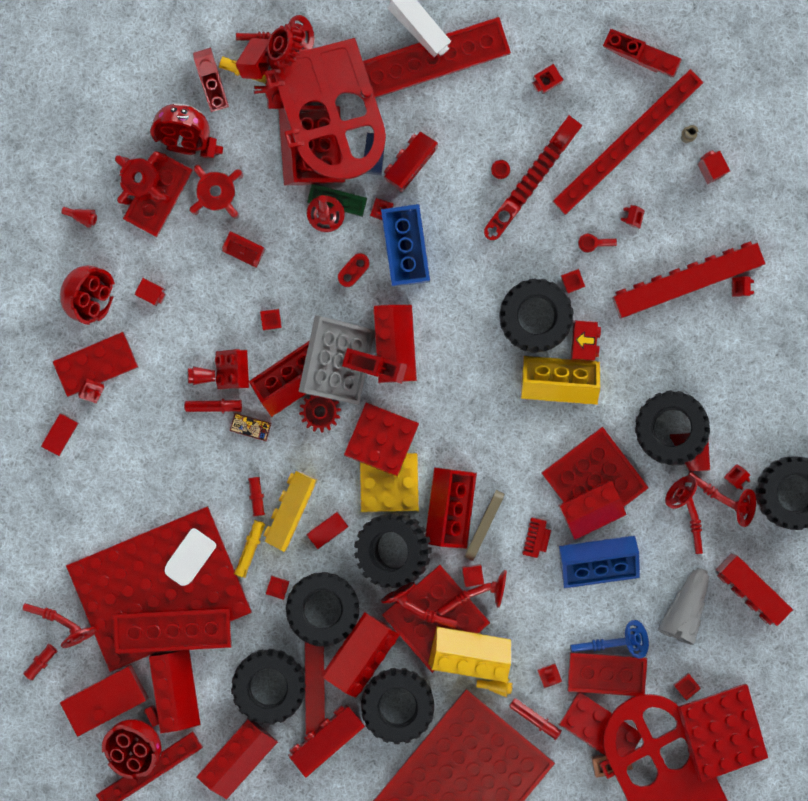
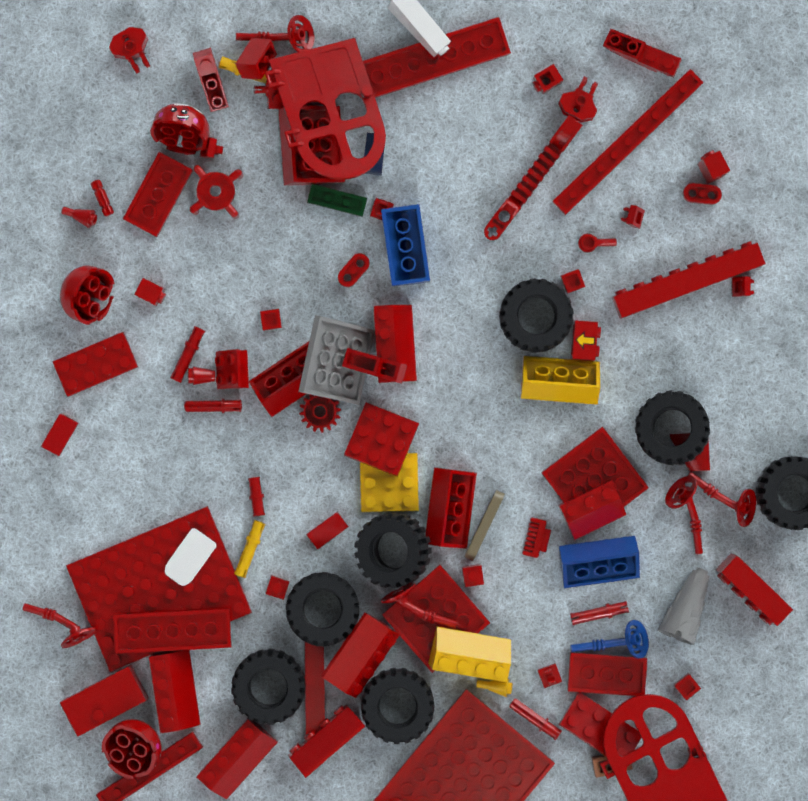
red pin [23,644,58,681] -> none
red tile [78,379,104,404] -> none
red plate [115,151,170,205] -> none
red tile [144,705,159,727] -> none
red hinge [222,231,266,268] -> none
tile [230,413,272,441] -> none
yellow slope [263,471,317,552] -> none
red gear [267,24,303,68] -> none
red dish [307,195,345,232] -> none
red slope [384,132,438,193] -> none
red dish [438,570,507,616] -> none
red plate [491,160,510,179] -> none
red plate [678,684,768,782] -> none
dark tan pin [681,125,698,143] -> none
red tile [724,464,751,490] -> none
none -> red axle [91,180,114,217]
none -> red hinge [109,27,150,74]
none -> red pin [170,326,206,383]
none -> red hinge [558,76,598,123]
none -> red pin [570,601,629,626]
none -> red plate [683,183,722,205]

